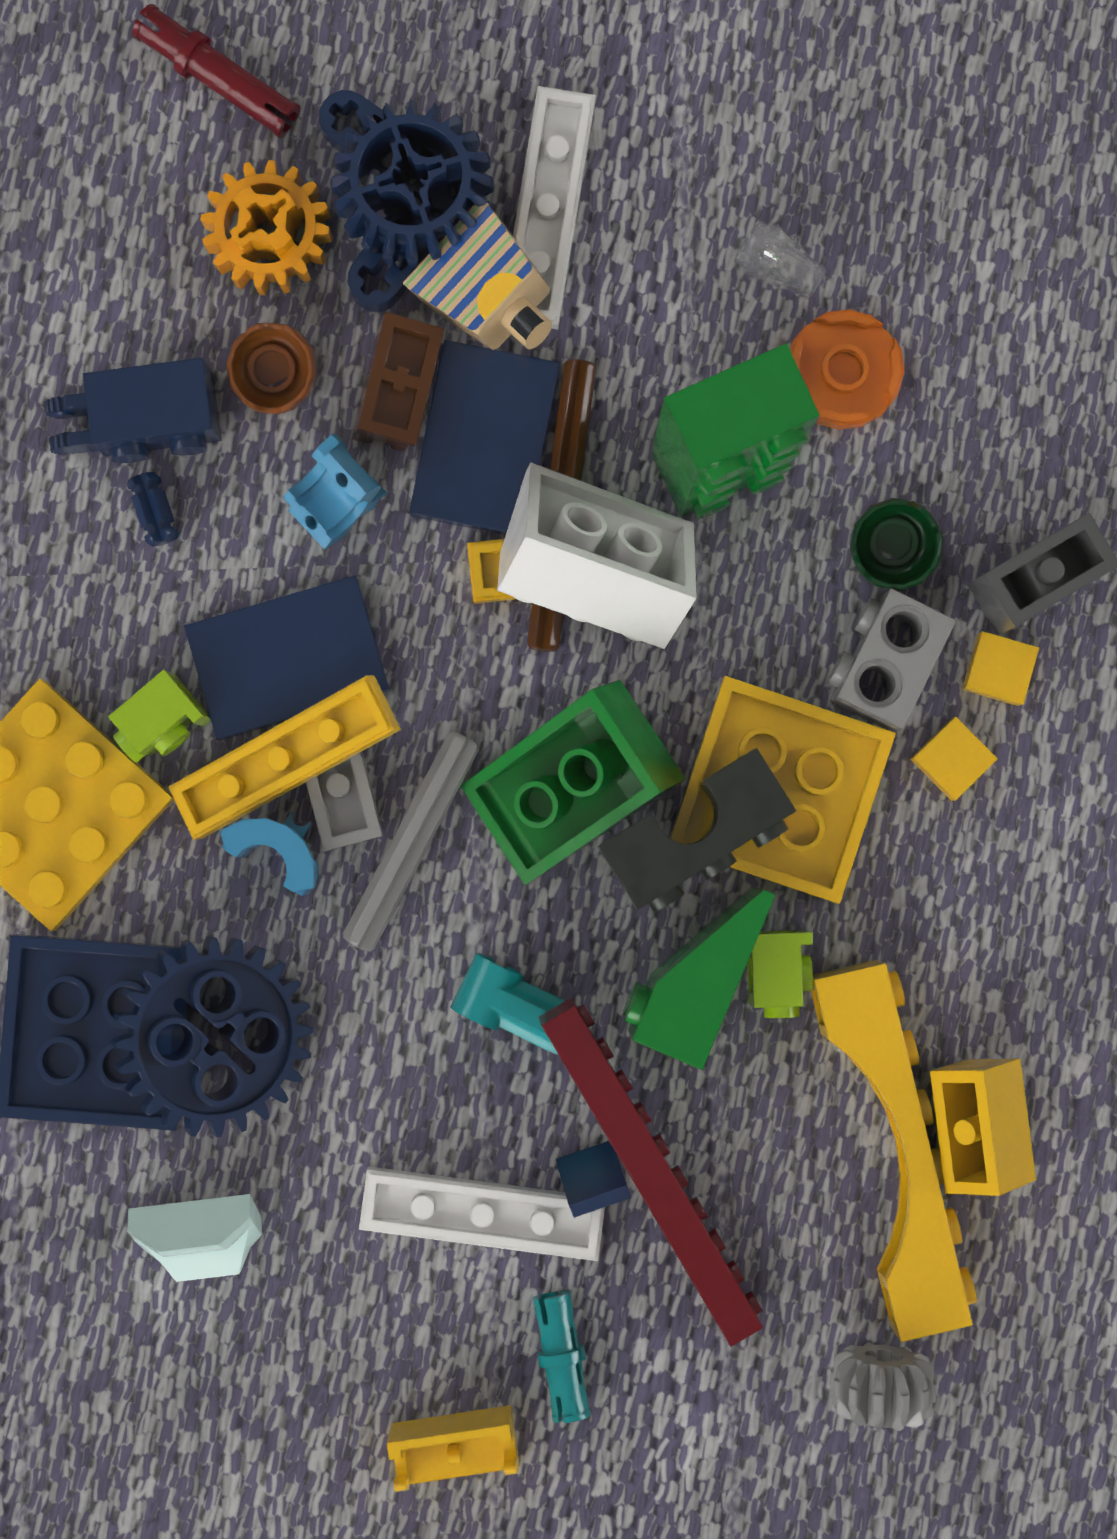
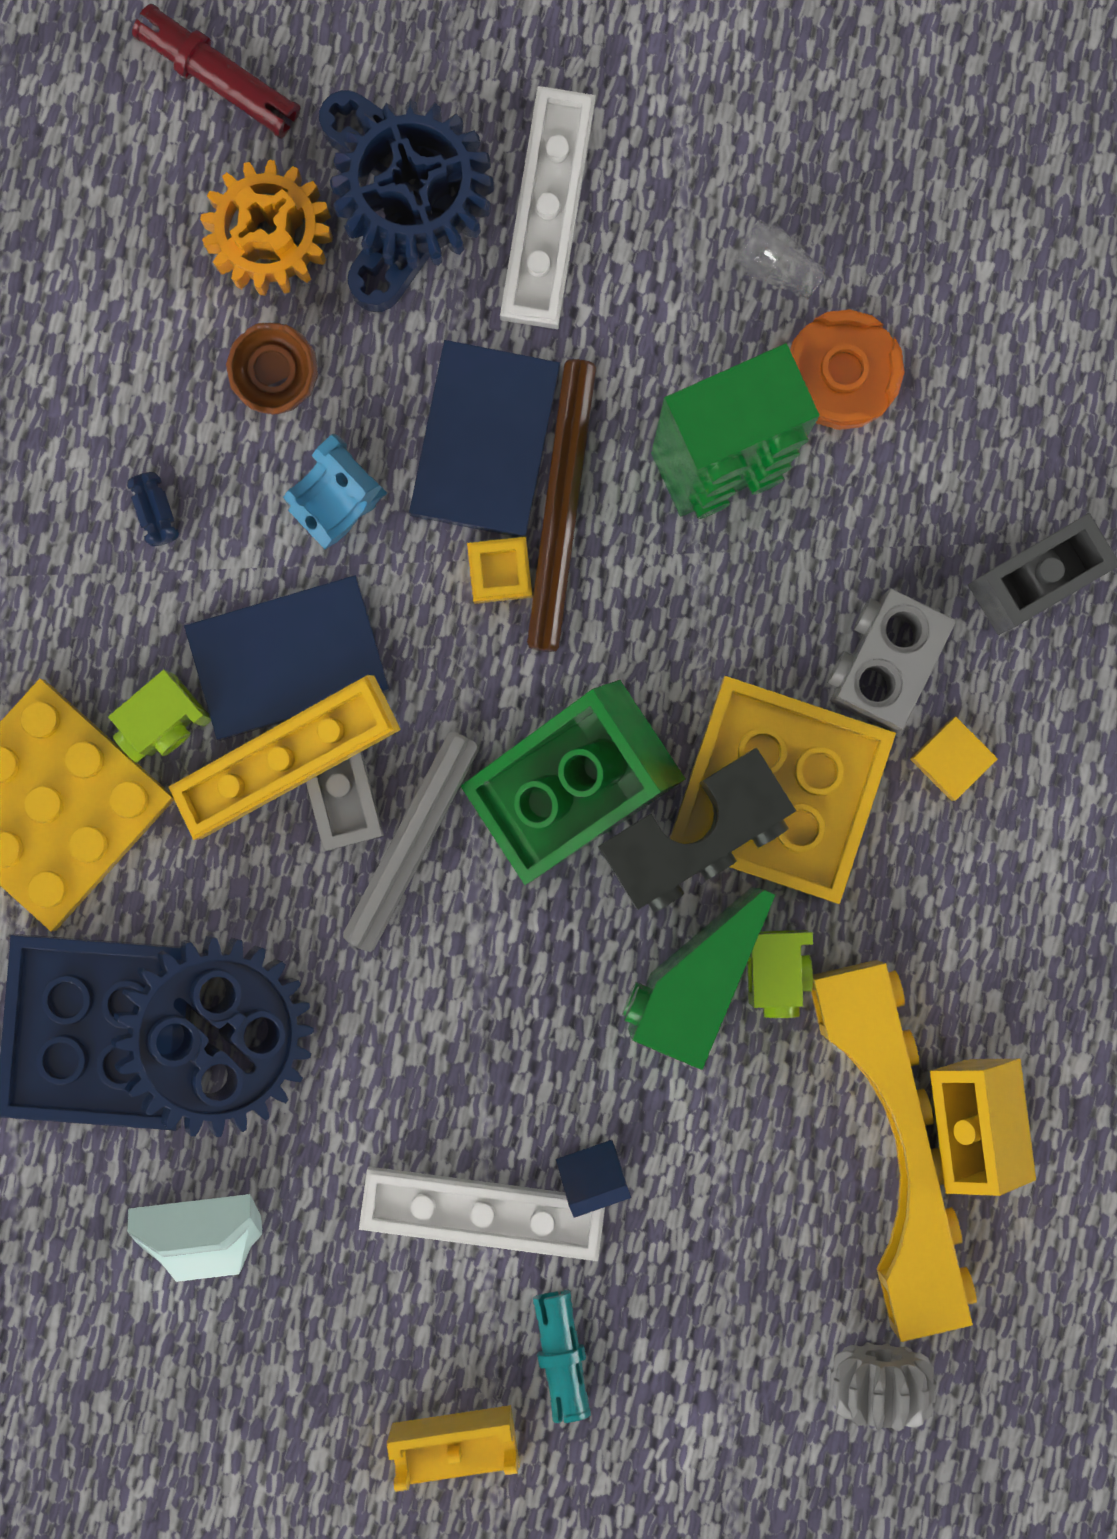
dark blue hinge [44,358,222,463] -> none
dark azure piece [220,811,319,896] -> none
reddish brown hinge [351,312,444,451] -> none
torso [403,202,552,350] -> none
teal piece [450,953,579,1055] -> none
white slope [497,462,697,649] -> none
dark red piece [539,997,763,1347] -> none
dark green hair [850,498,943,591] -> none
yellow tile [962,631,1039,706] -> none

